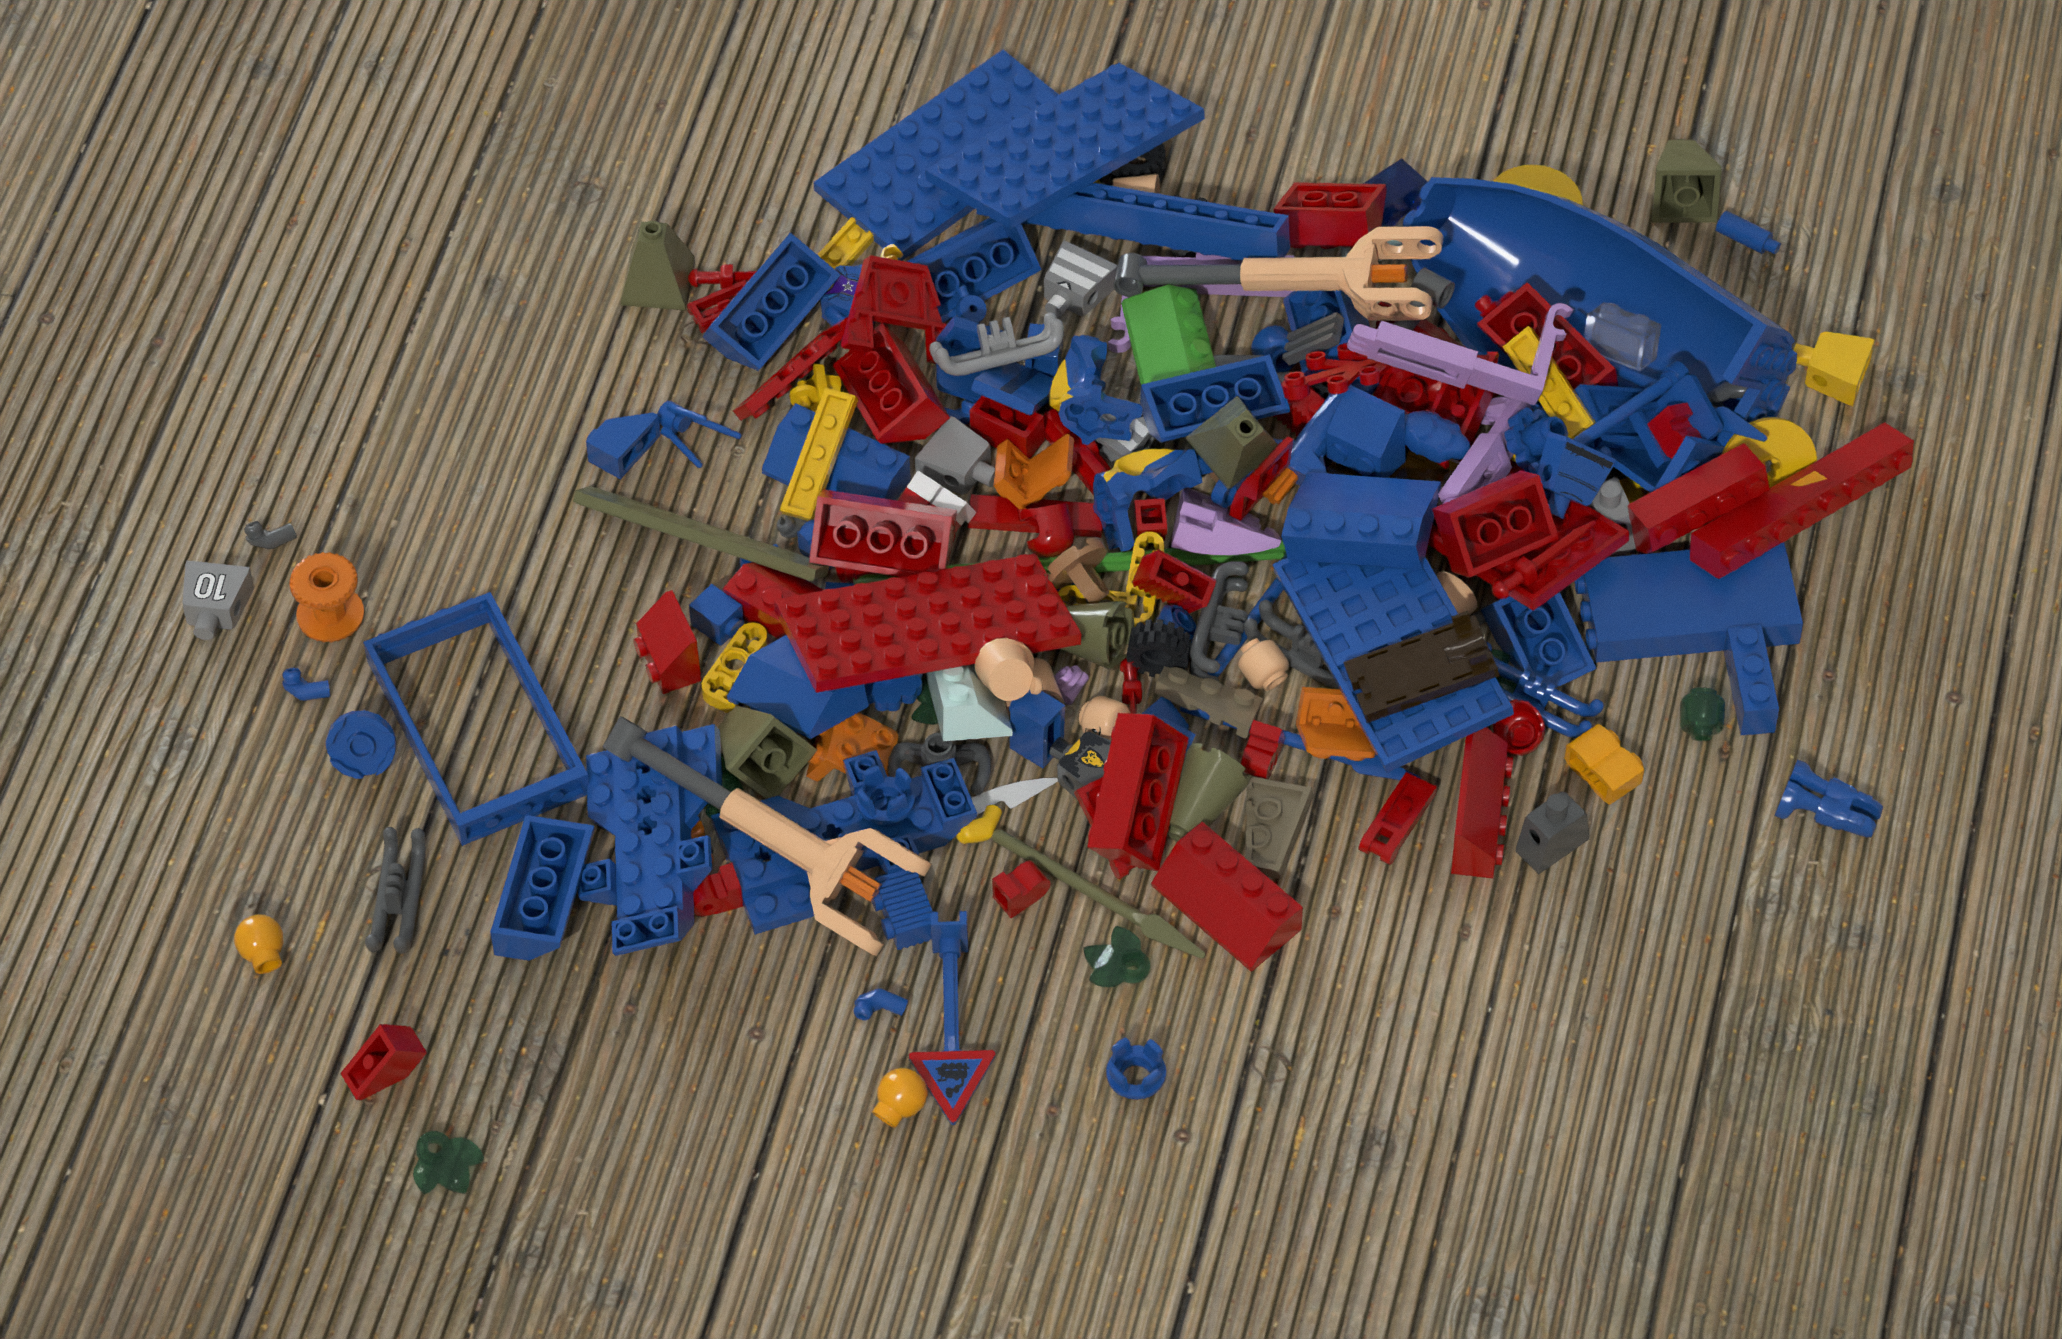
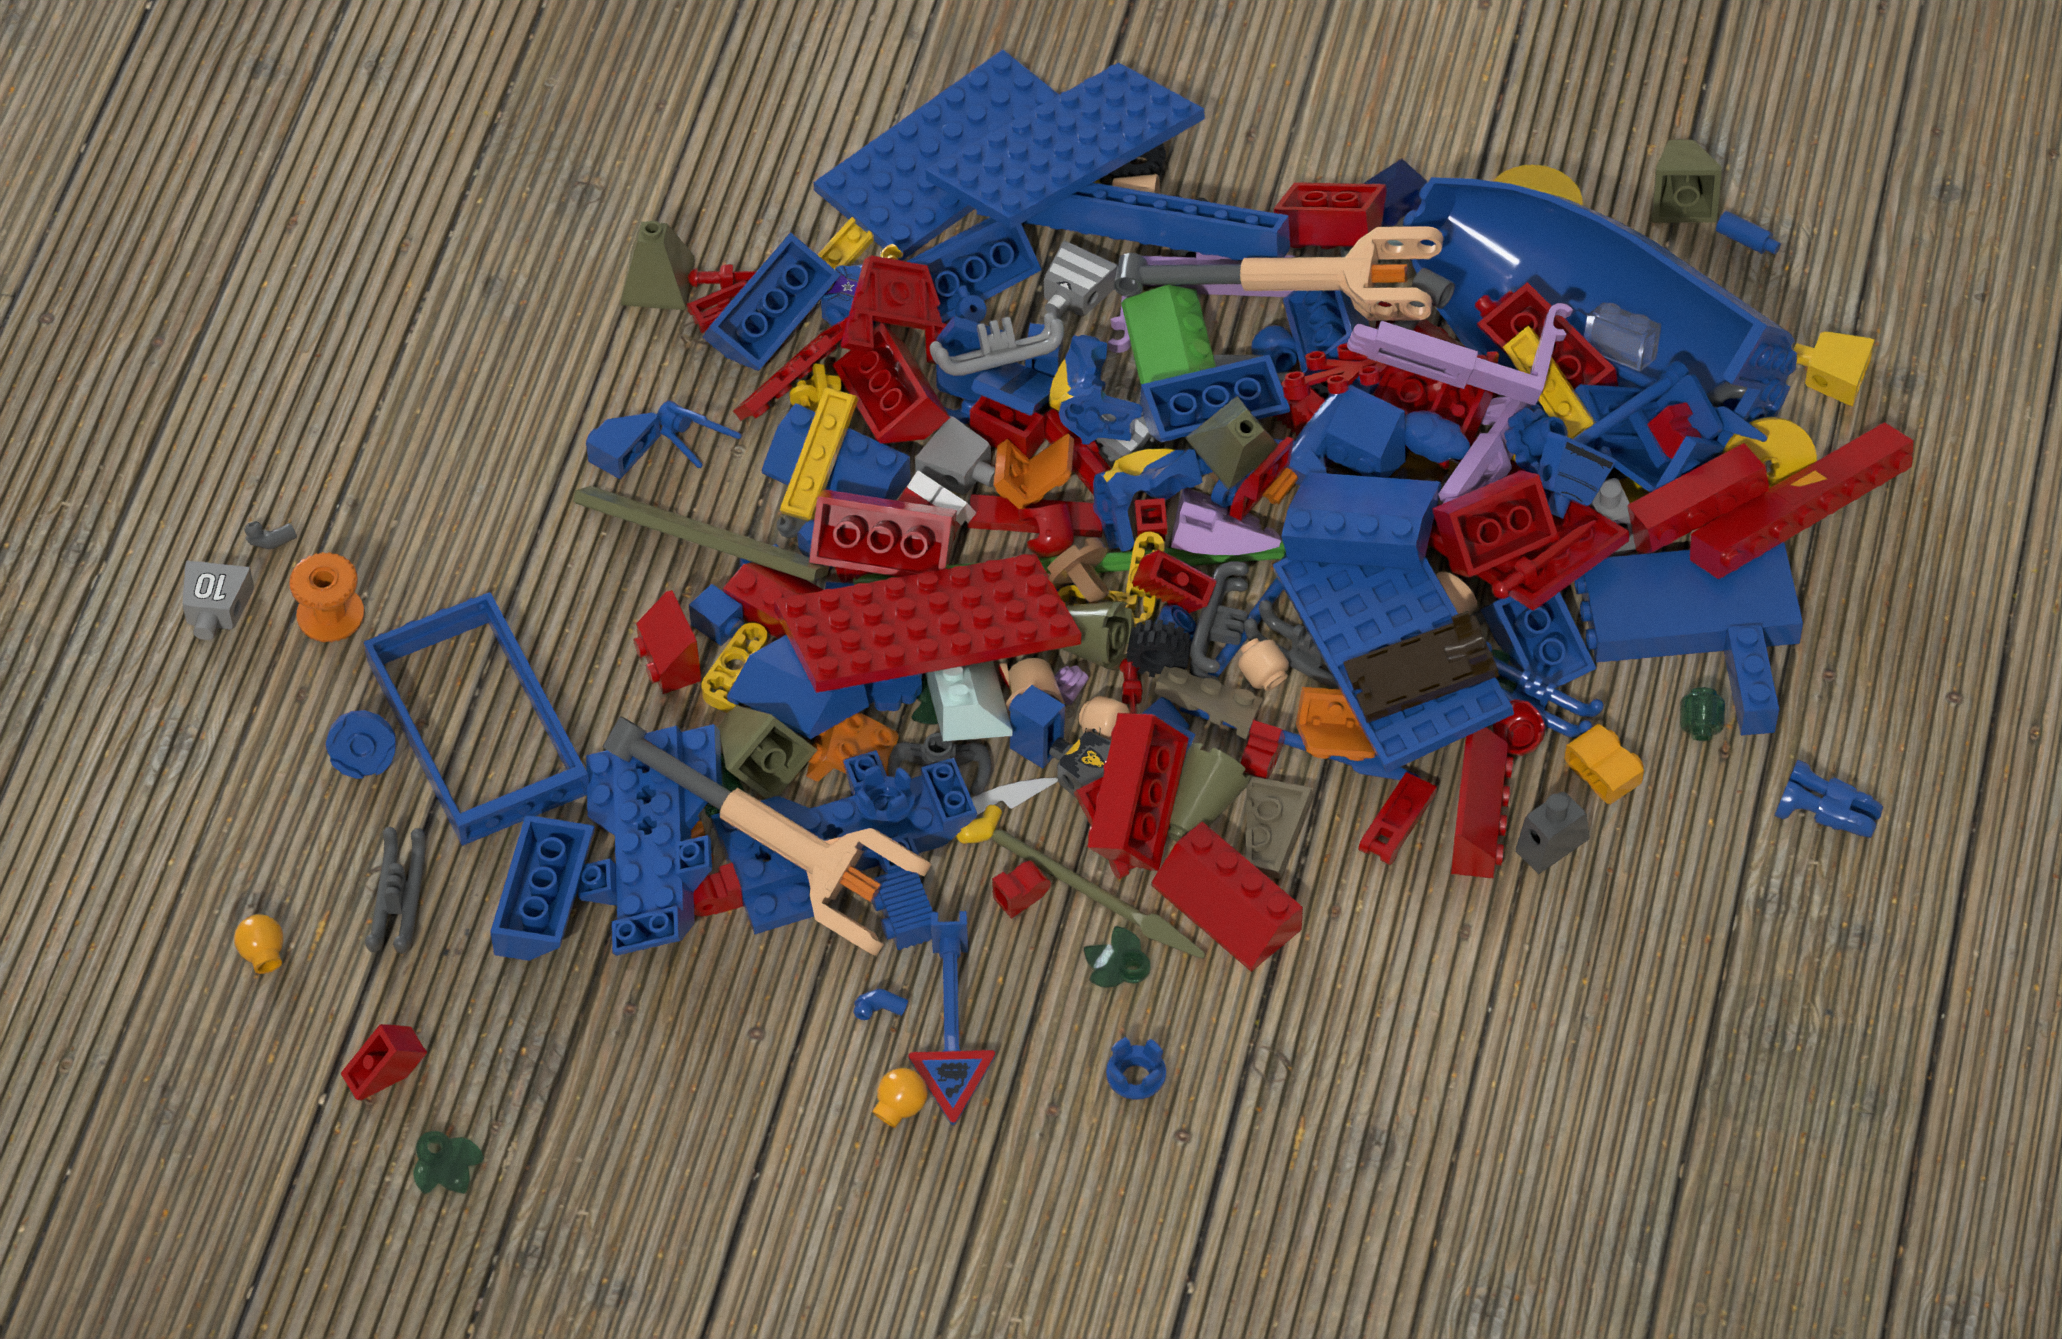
blue arm [282,668,331,701] -> none
light nougat hat [975,638,1043,701] -> none
dark grey tile [1282,312,1344,365] -> none

